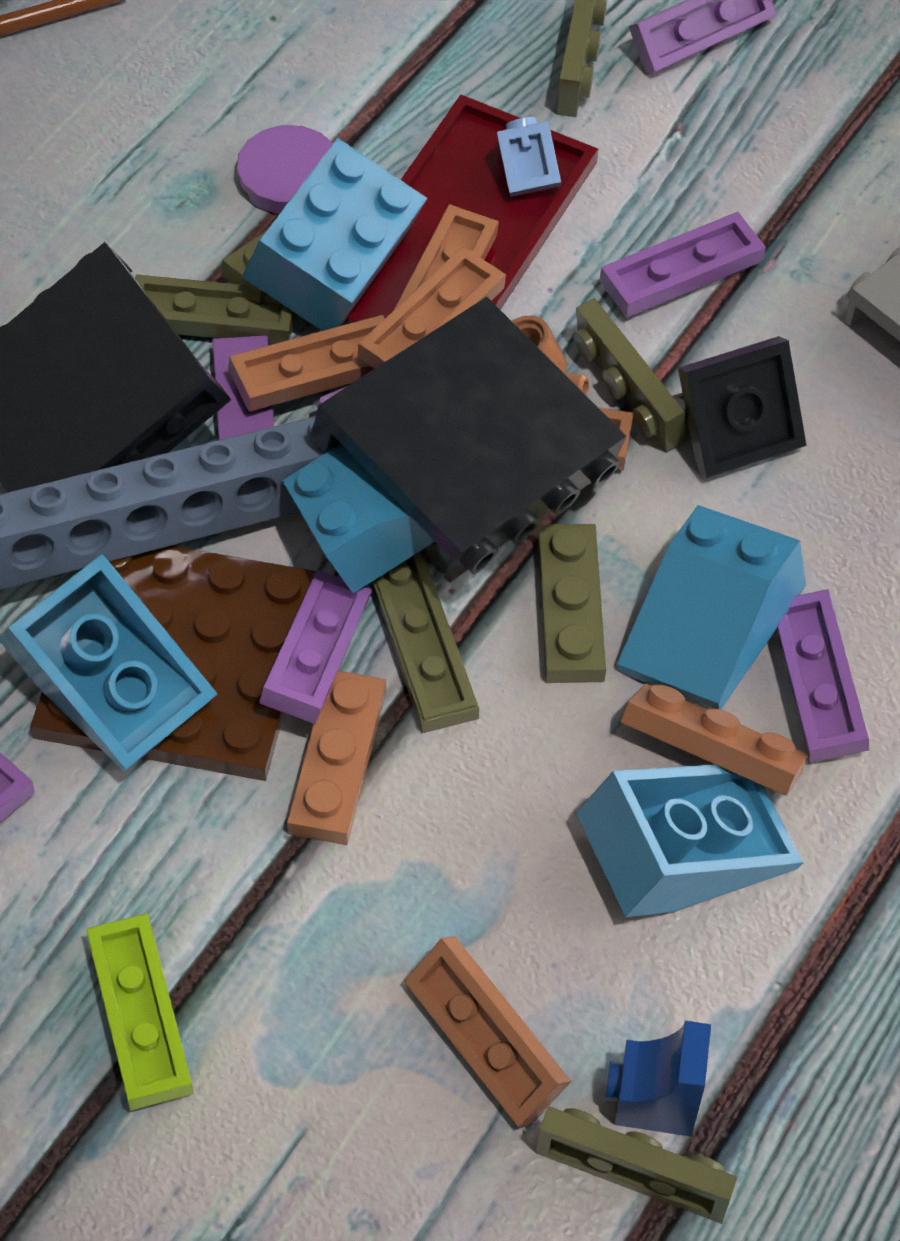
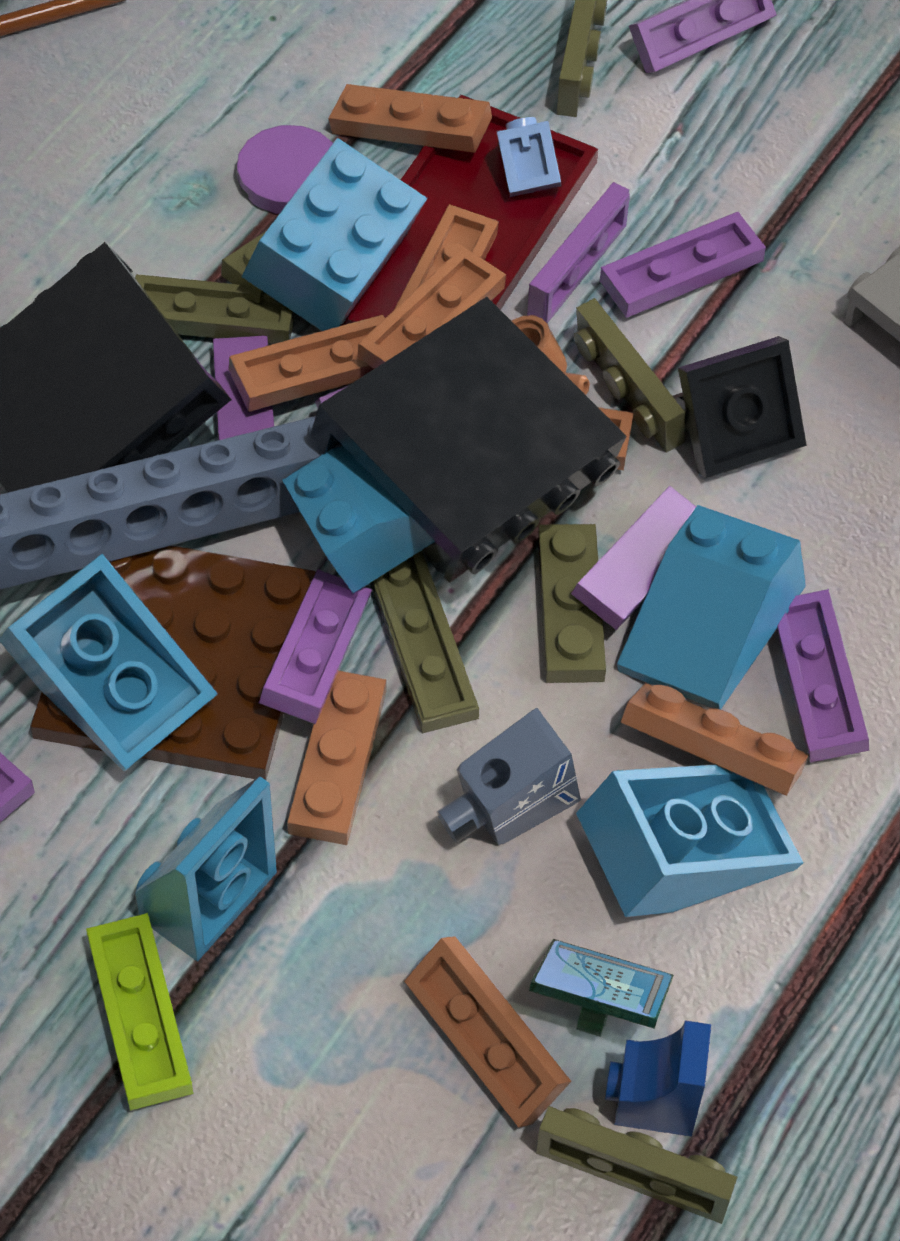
none -> dark azure slope [135,776,277,962]
none -> nougat plate [328,84,492,152]
none -> sand blue torso [437,708,581,845]
none -> medium lavender tile [527,182,630,323]
none -> piece [529,939,674,1037]
none -> tile [571,486,696,630]

